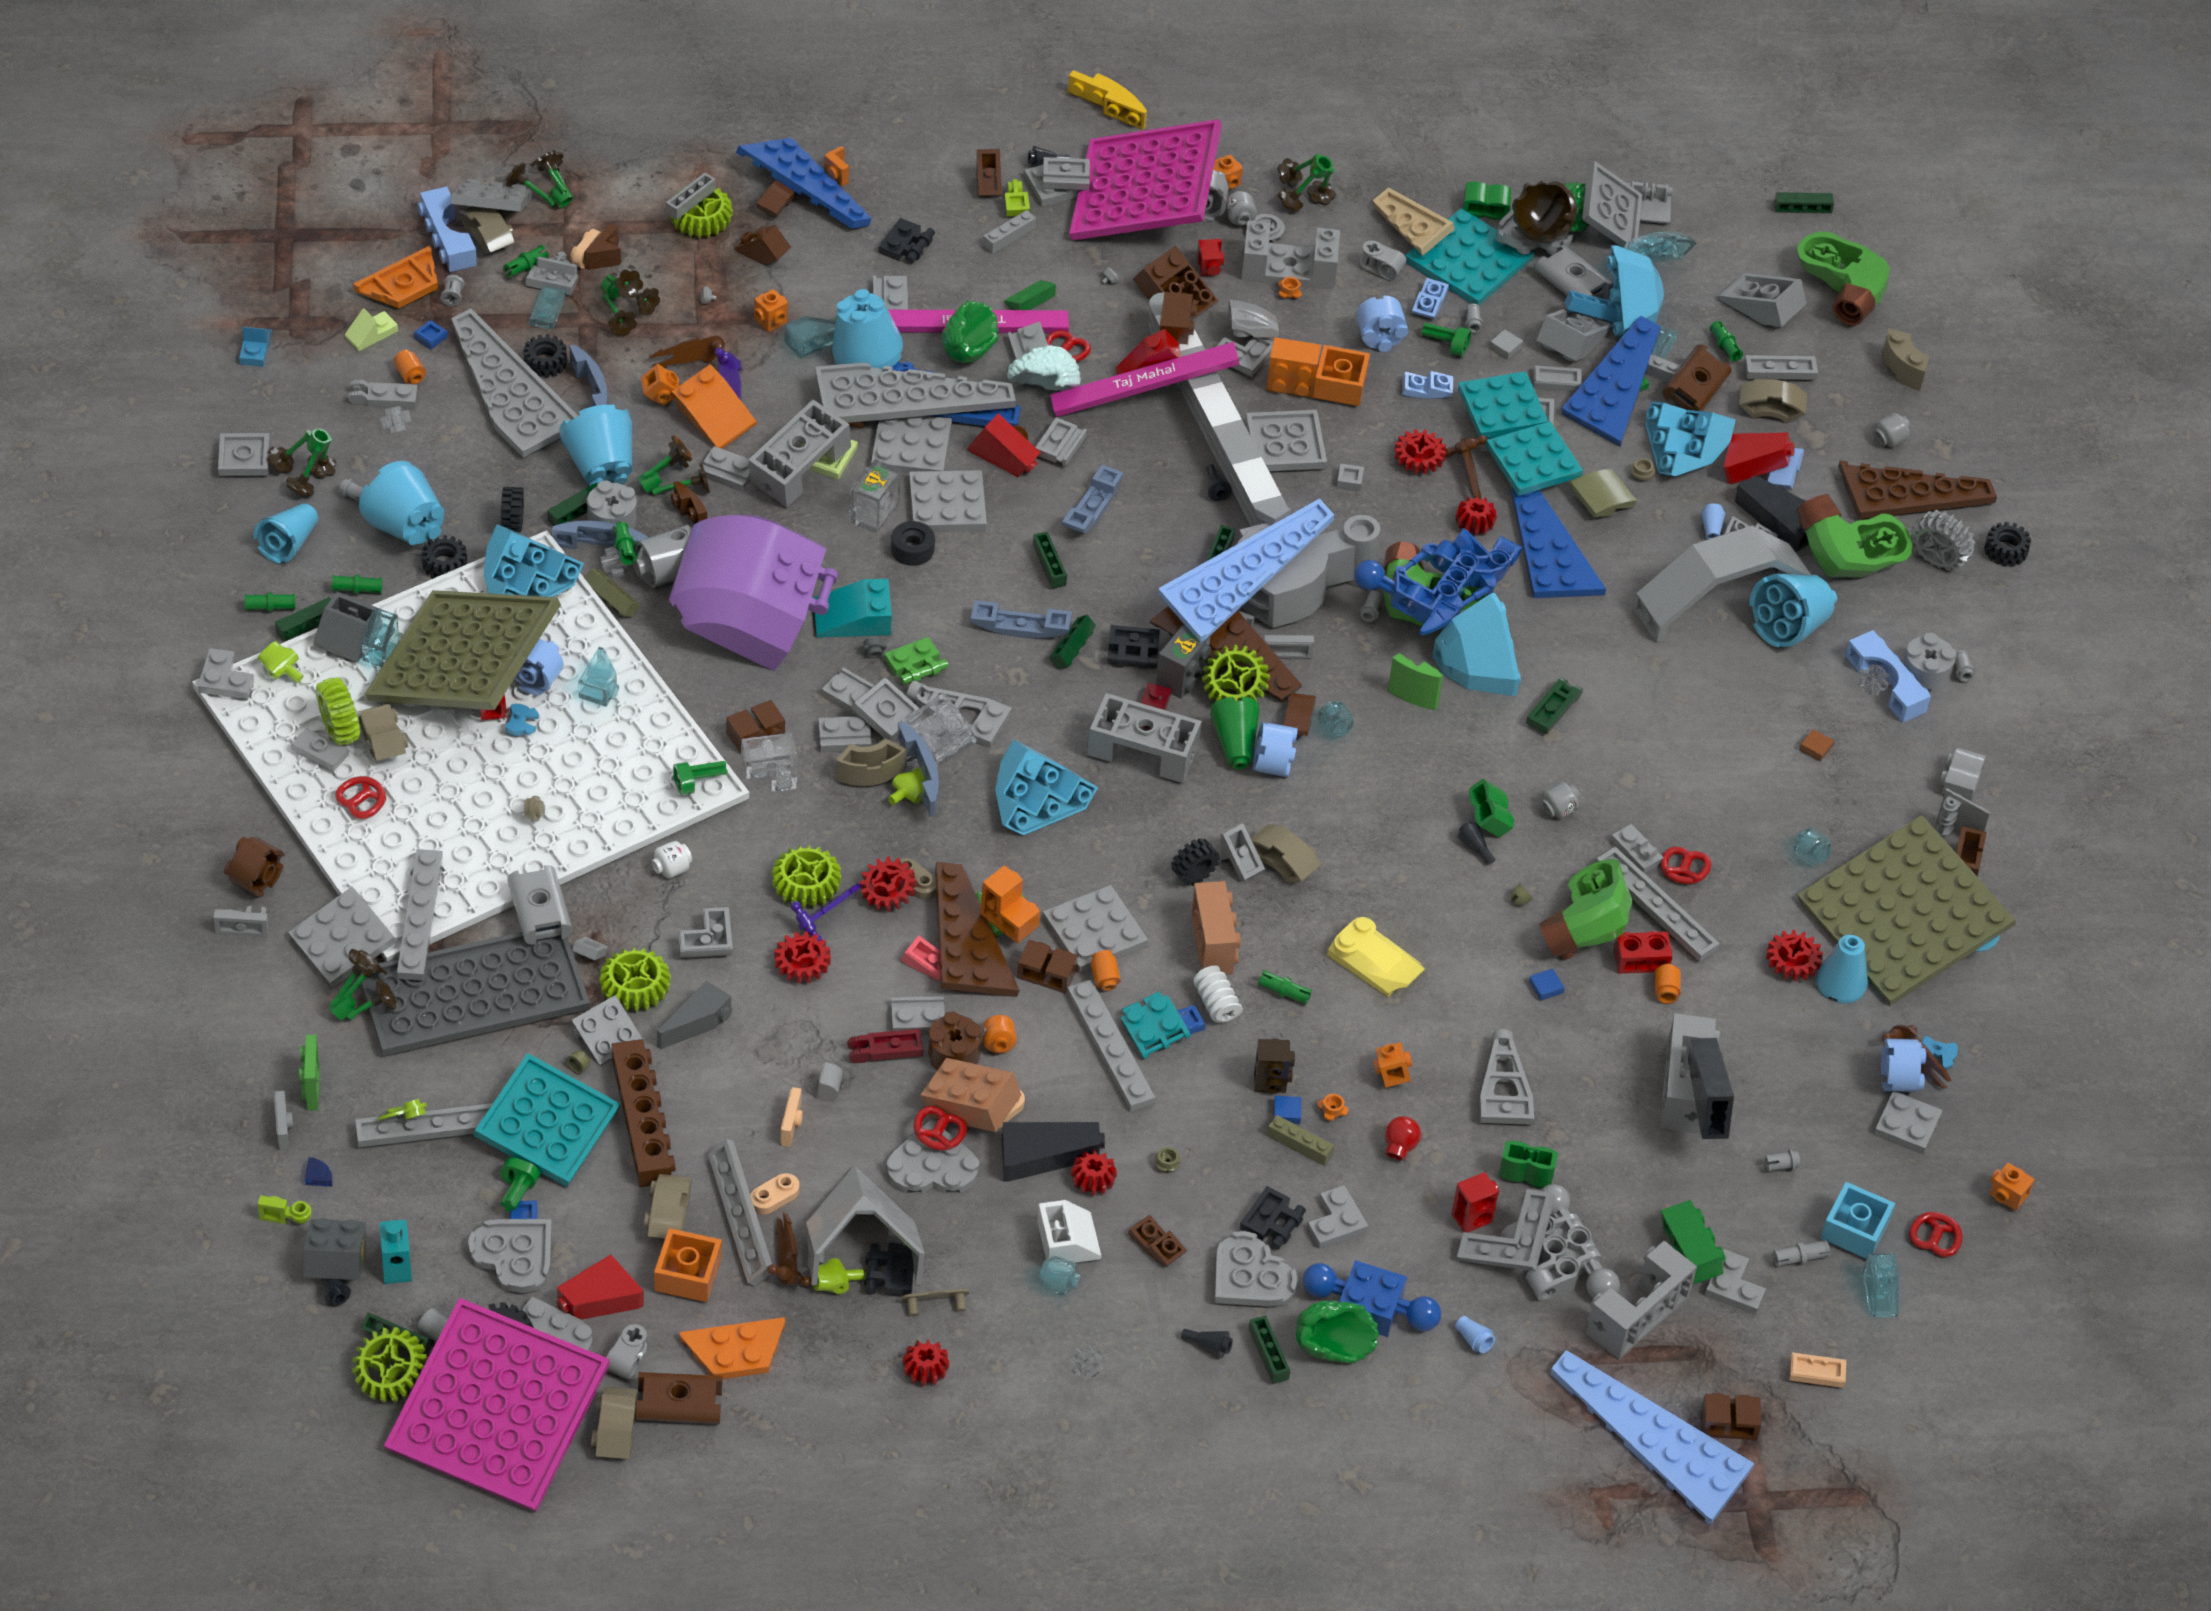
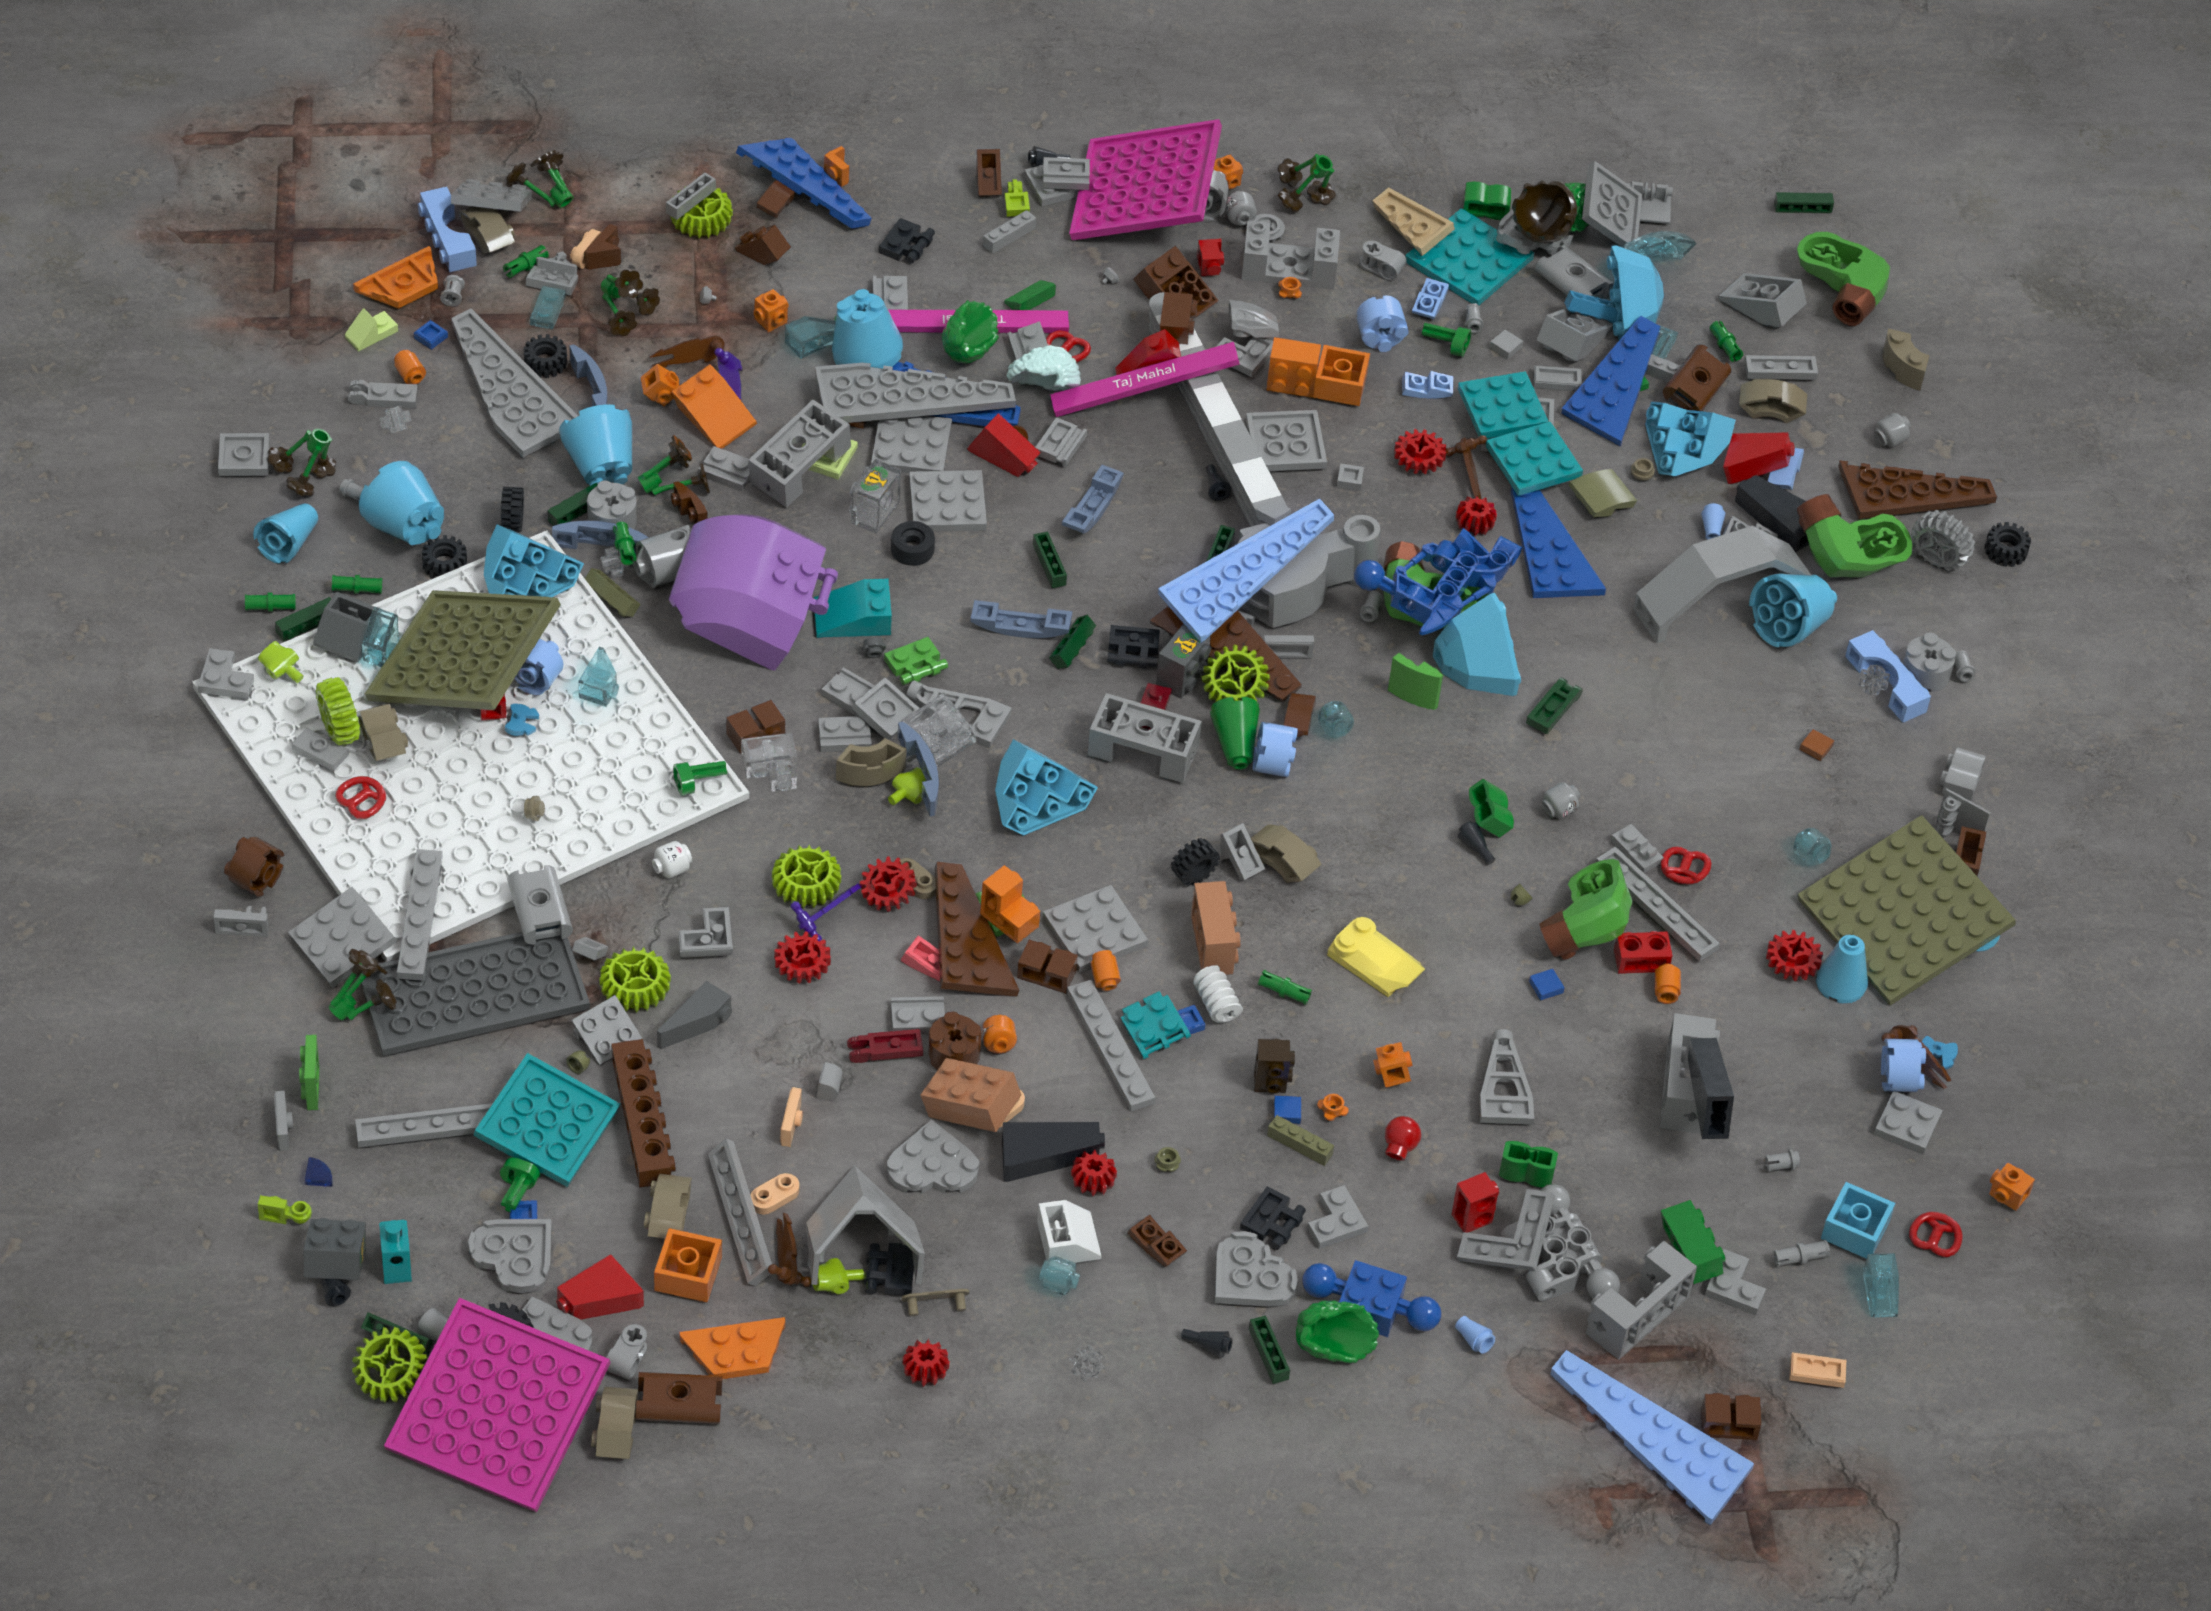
dark azure slope [239,327,272,367] -> none
lime plate [378,1099,428,1122] -> none
red piece [913,1106,967,1151] -> none
yellow slope [1068,70,1147,130] -> none

